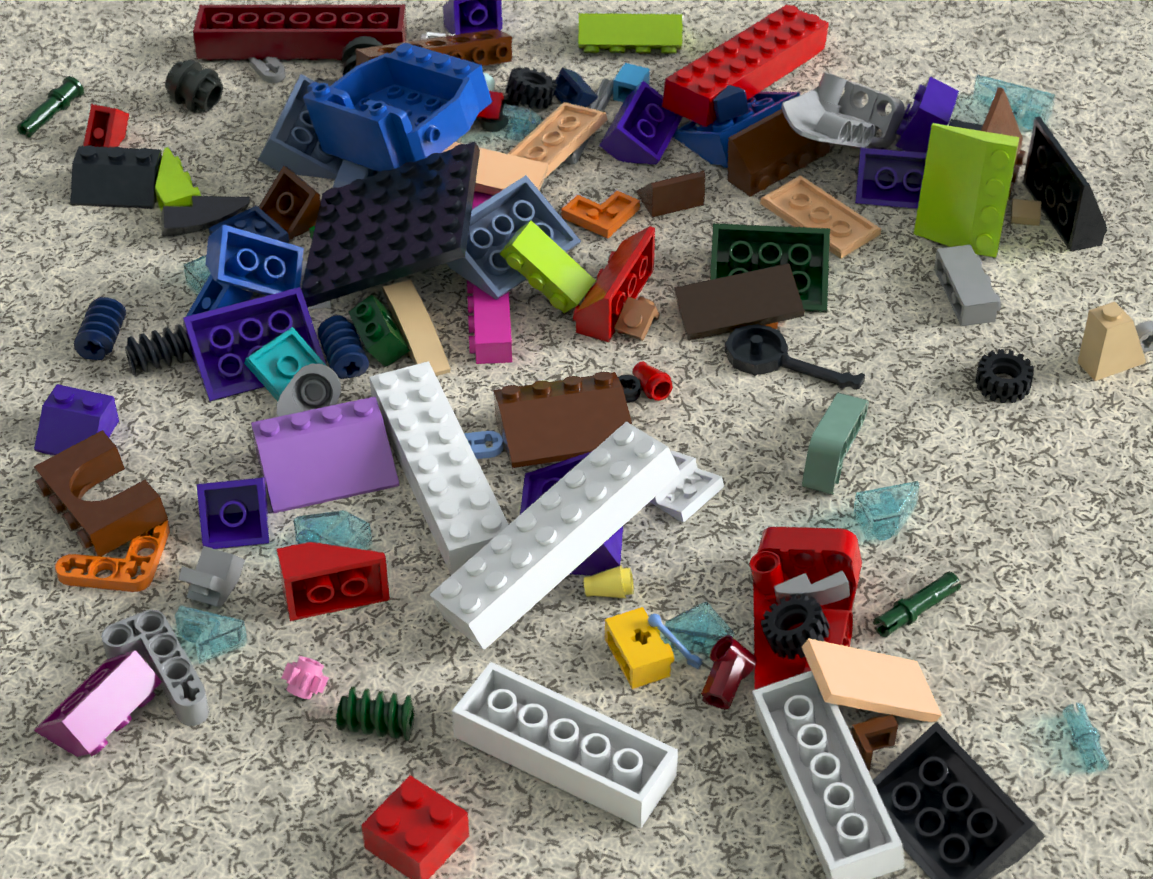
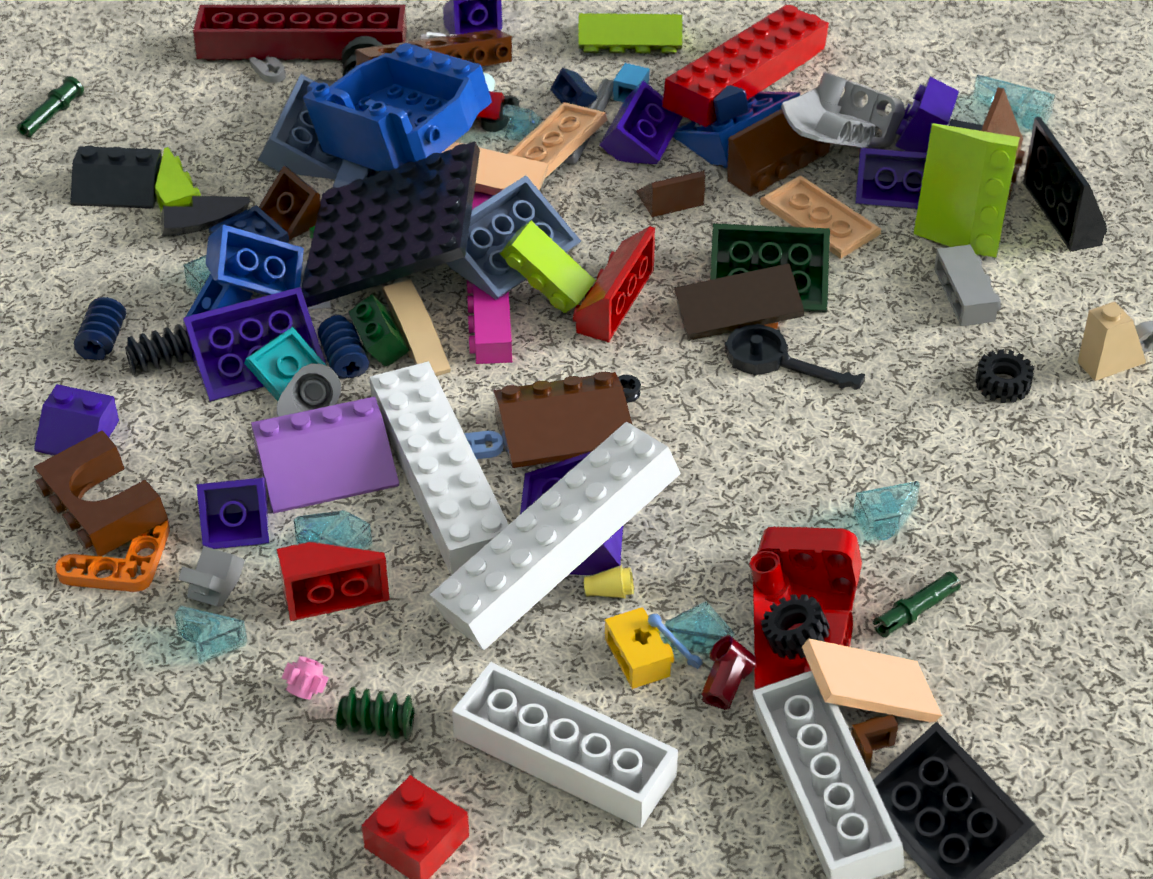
slope [34,650,162,757] -> none
red slope [83,104,129,147] -> none
light grey beam [101,610,209,726] -> none
pearl dark grey piece [165,59,223,113] -> none
black tyre [505,67,557,109] -> none
orange plate [561,191,640,239] -> none
medium nougat bracket [614,297,660,341] -> none
red cone [632,361,673,401] -> none
white slope [650,450,724,522] -> none
light grey slope [774,571,850,605] -> none
sand green beam [802,393,869,495] -> none
tan tile [1011,199,1041,226] -> none
clear light blue pin [1063,703,1109,773] -> none

